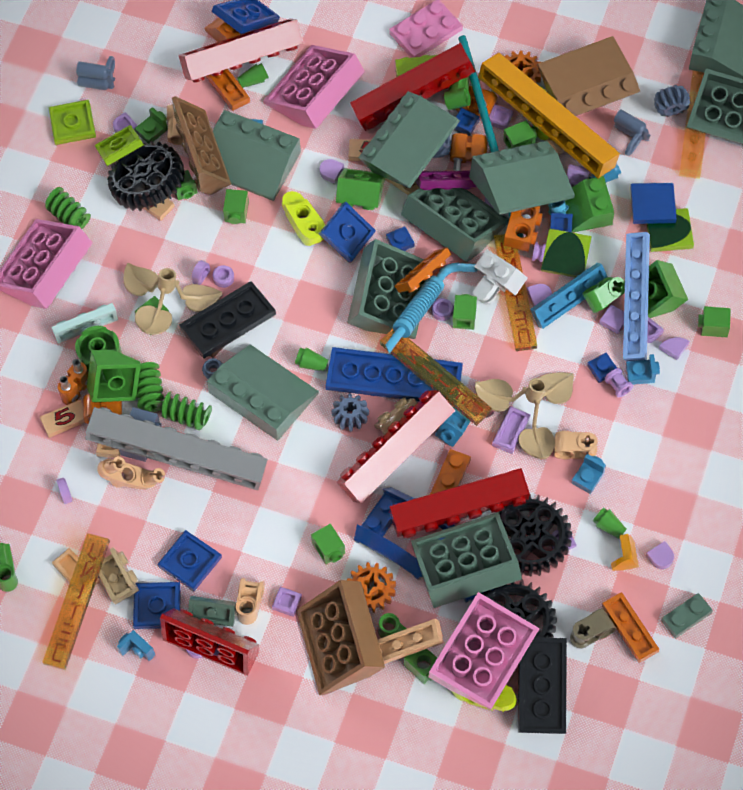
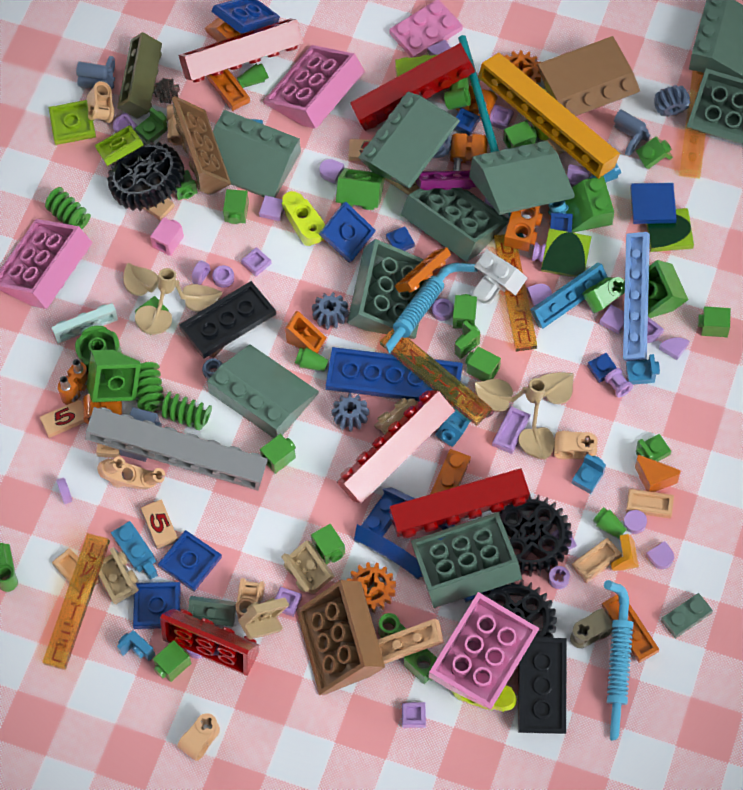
none -> light nougat piece [87,81,114,123]
none -> dark azure hinge [111,521,158,580]
none -> olive brick [117,32,162,119]
none -> light nougat tile [141,499,178,549]
none -> bright pink brick [150,217,184,256]
none -> bright green brick [153,640,192,682]
none -> clear smoke gear [154,78,180,104]
none -> light nougat piece [177,713,220,761]
none -> tan bracket [238,597,289,640]
none -> lavender tile [241,247,272,277]
none -> lavender tile [259,195,284,221]
none -> bright green brick [260,433,296,474]
none -> tan bracket [281,540,335,594]
none -> orange slope [285,311,327,353]
none -> sand blue gear [312,292,349,330]
none -> lavender tile [402,702,426,728]
none -> lavender tile [427,40,451,55]
none -> bright green bracket [455,320,480,360]
none -> bright green brick [465,346,501,381]
none -> lavender bush [549,566,570,589]
none -> light nougat tile [572,537,622,583]
none -> medium azure piece [604,580,634,741]
none -> lavender tile [624,510,647,534]
none -> light nougat tile [626,489,674,519]
none -> orange slope [635,455,681,492]
none -> bright green bracket [636,136,673,169]
none -> bright green bracket [636,433,672,462]

